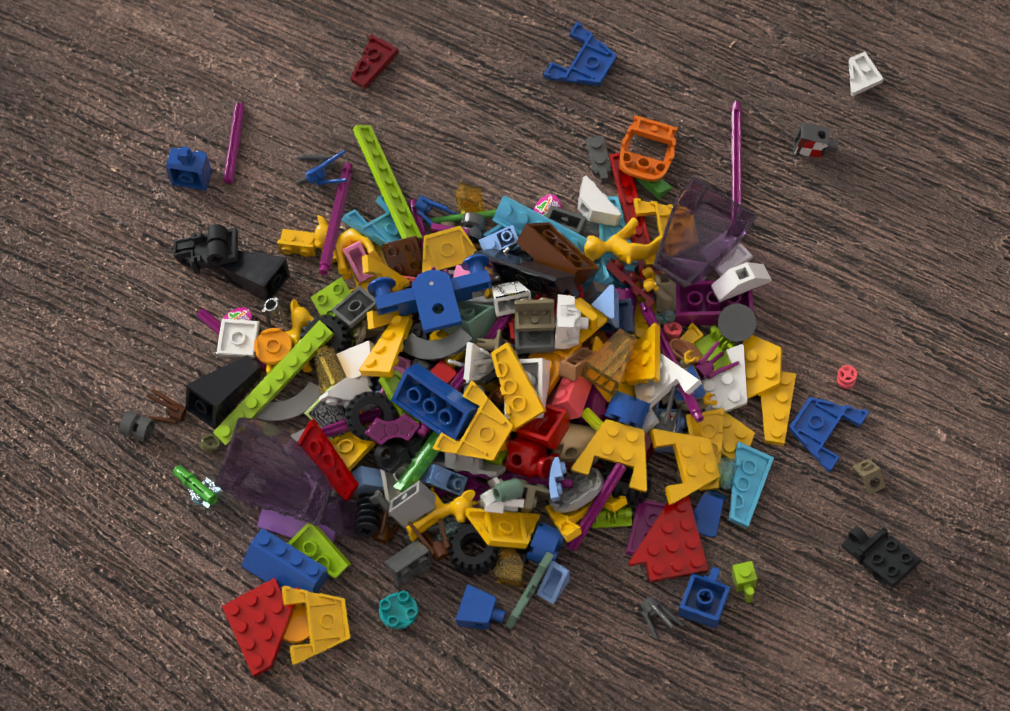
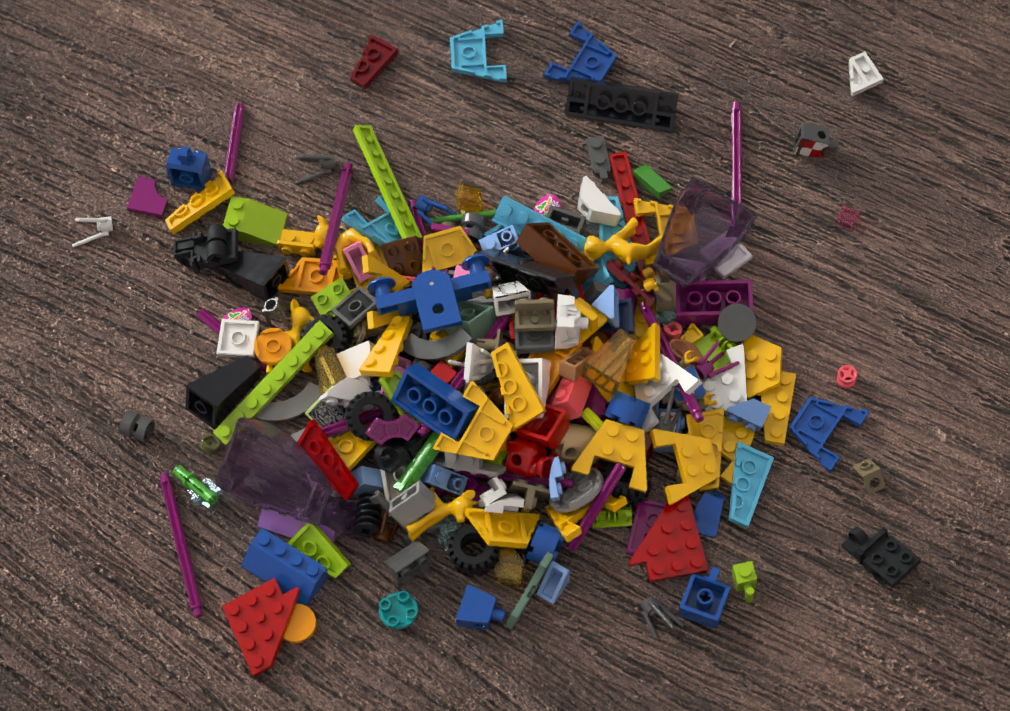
reddish brown plant [146,389,187,424] -> none
yellow wing [282,586,350,665] -> none
blue plant [306,150,347,186] -> none
reddish brown plant [408,518,451,561] -> none
sand green brick [493,478,524,503] -> none
orange slope [619,115,677,182] -> none
white slope [711,262,772,302] -> none
clear light blue cone [718,458,737,489] -> none
none -> white plant [72,216,113,247]
none -> magenta tile [127,176,168,218]
none -> magenta piece [160,472,203,618]
none -> yellow wing [165,169,235,234]
none -> lime slope [223,196,288,247]
none -> light orange wing [278,257,345,295]
none -> medium azure wing [450,20,507,83]
none -> black slope [565,76,679,132]
none -> medium blue slope [724,399,771,432]
none -> clear pink tile [835,205,860,229]

